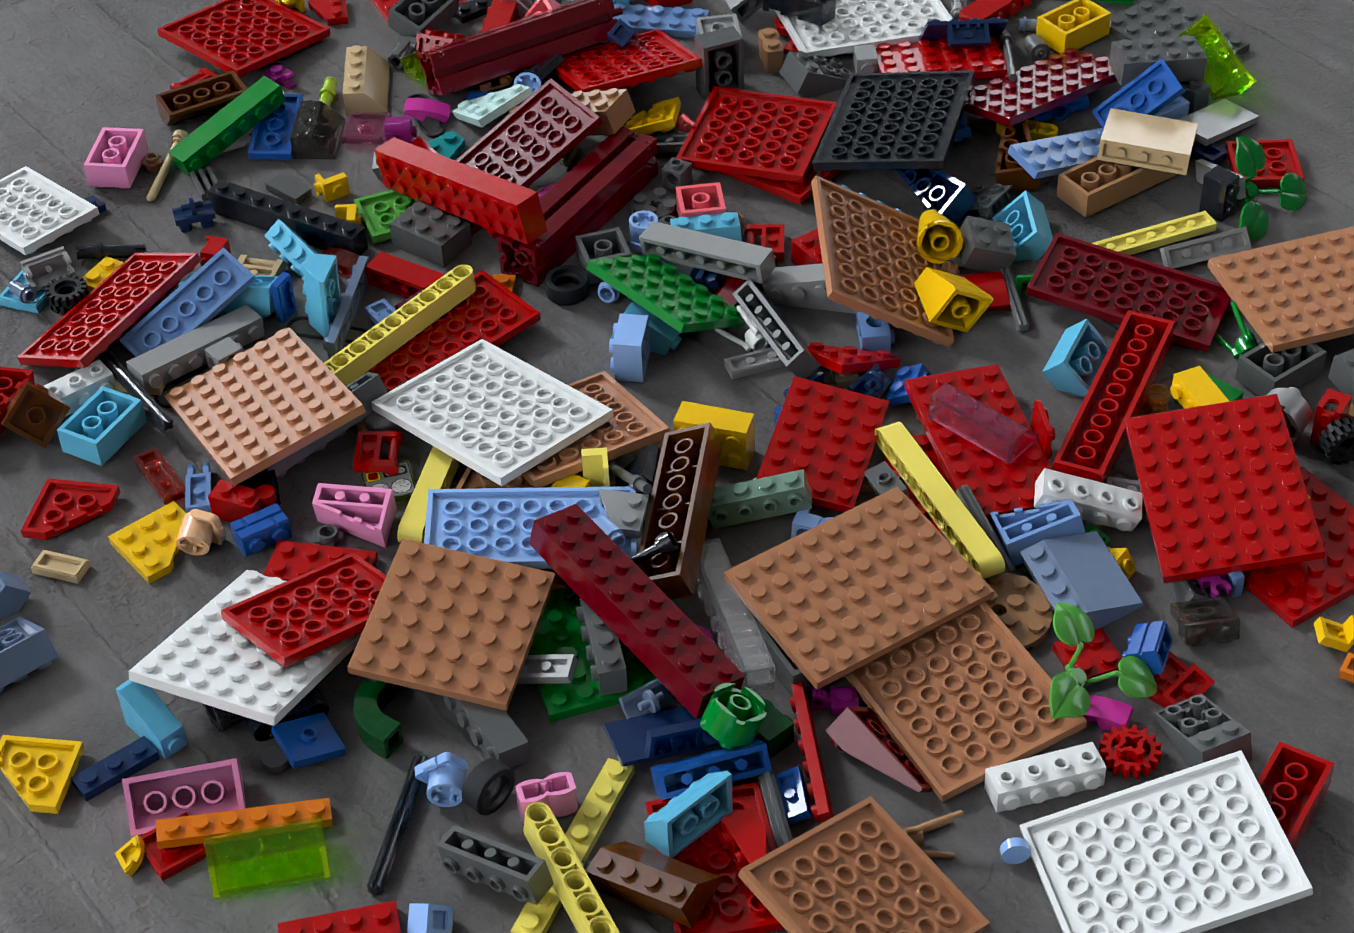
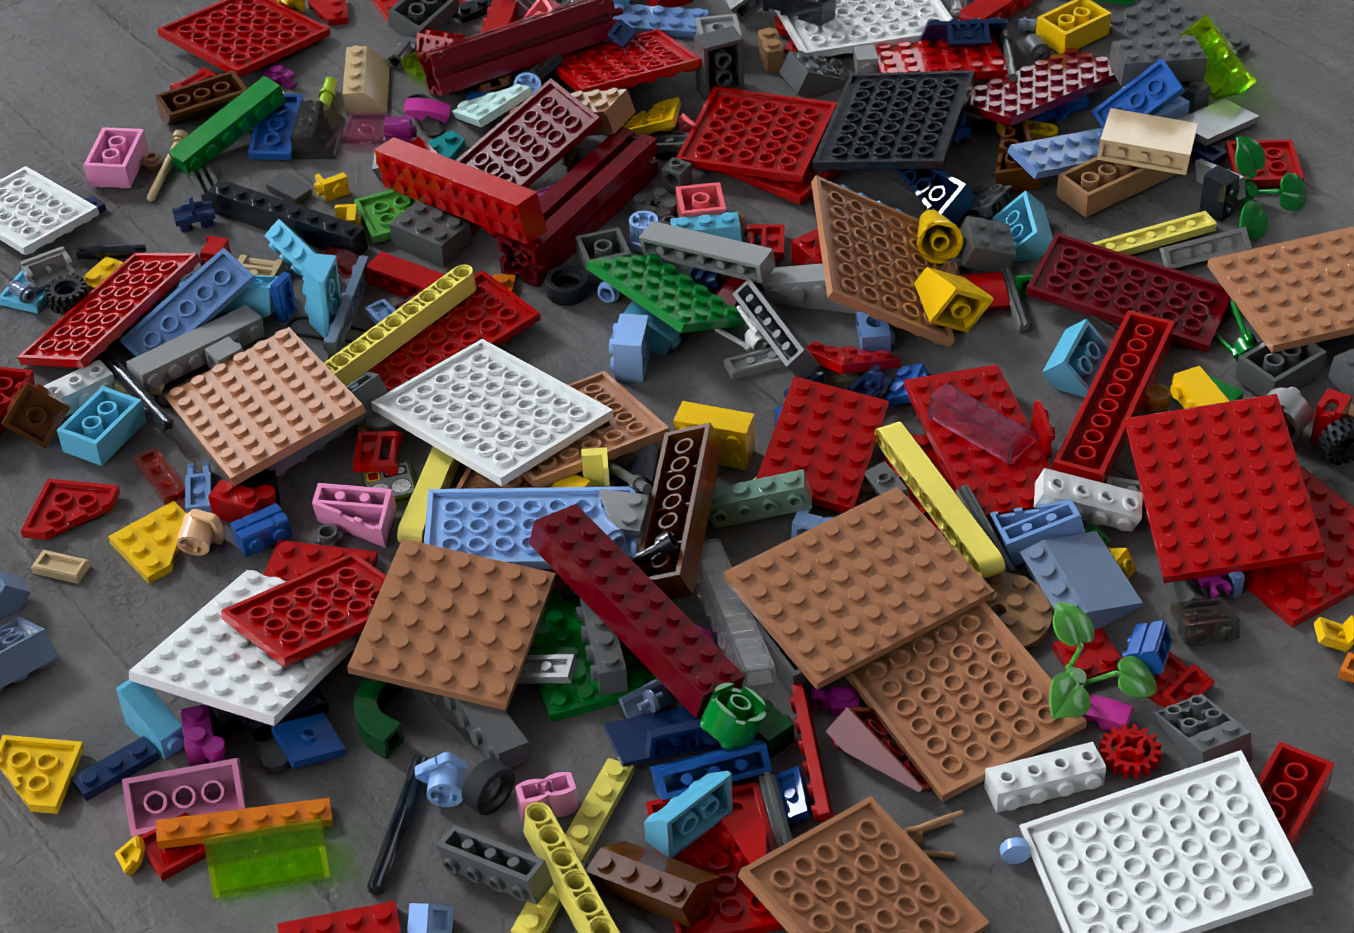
none -> magenta hinge [181,704,226,767]

